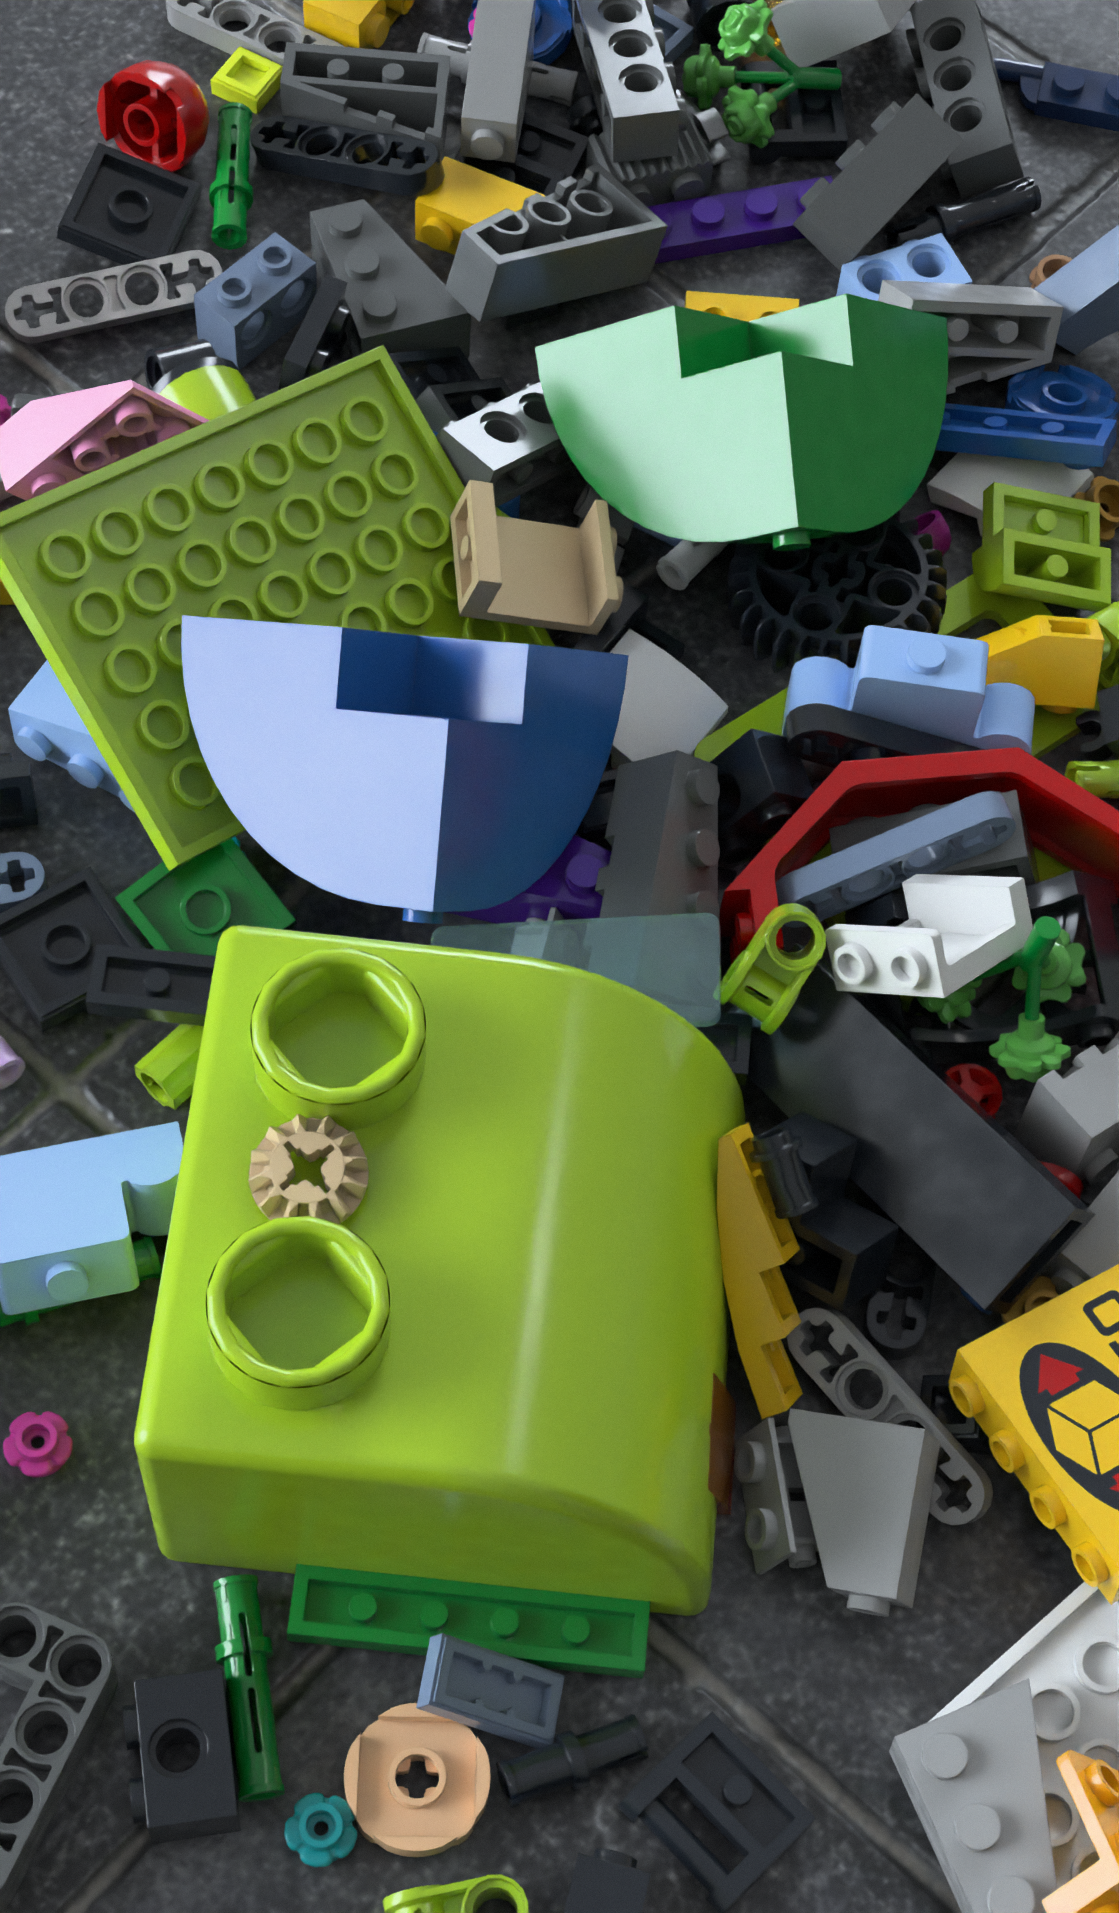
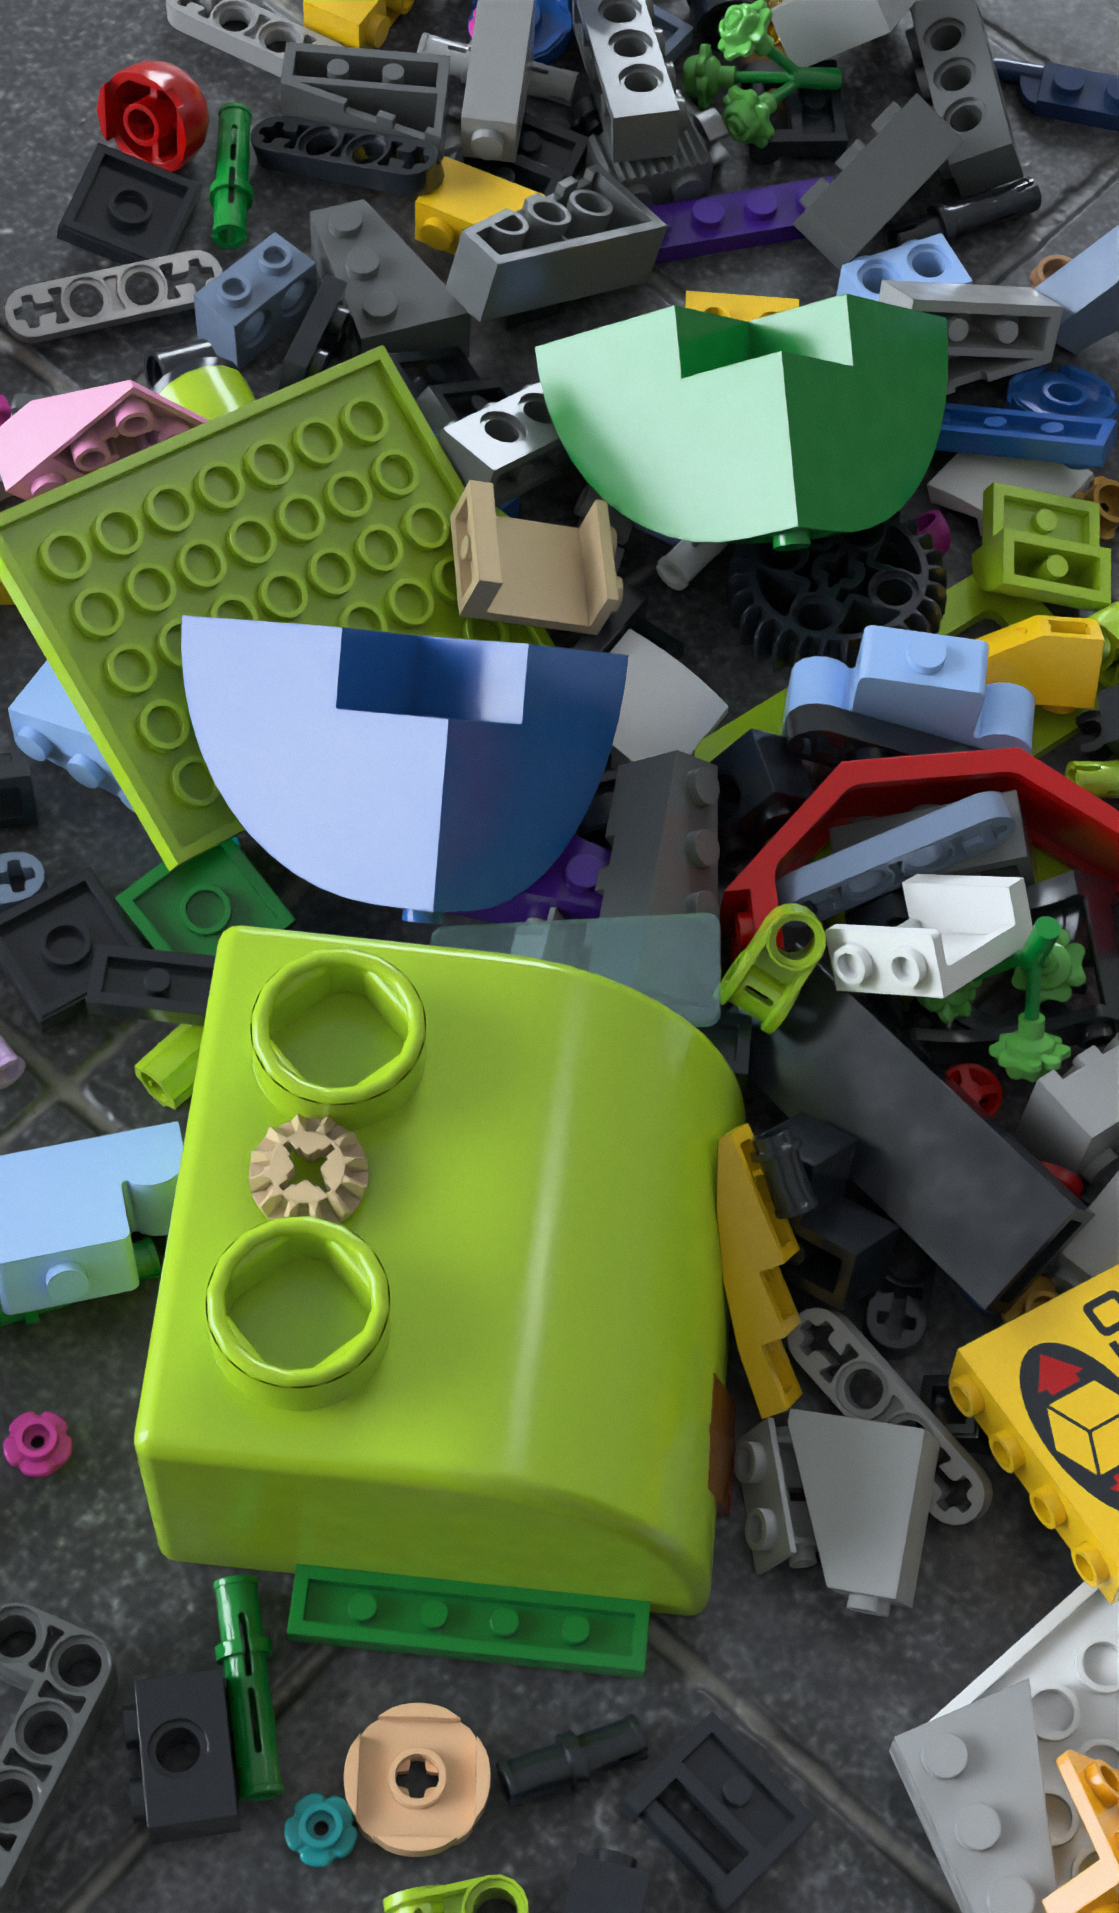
neon yellow tile [211,46,283,115] -> none
sand blue plate [416,1633,565,1749] -> none

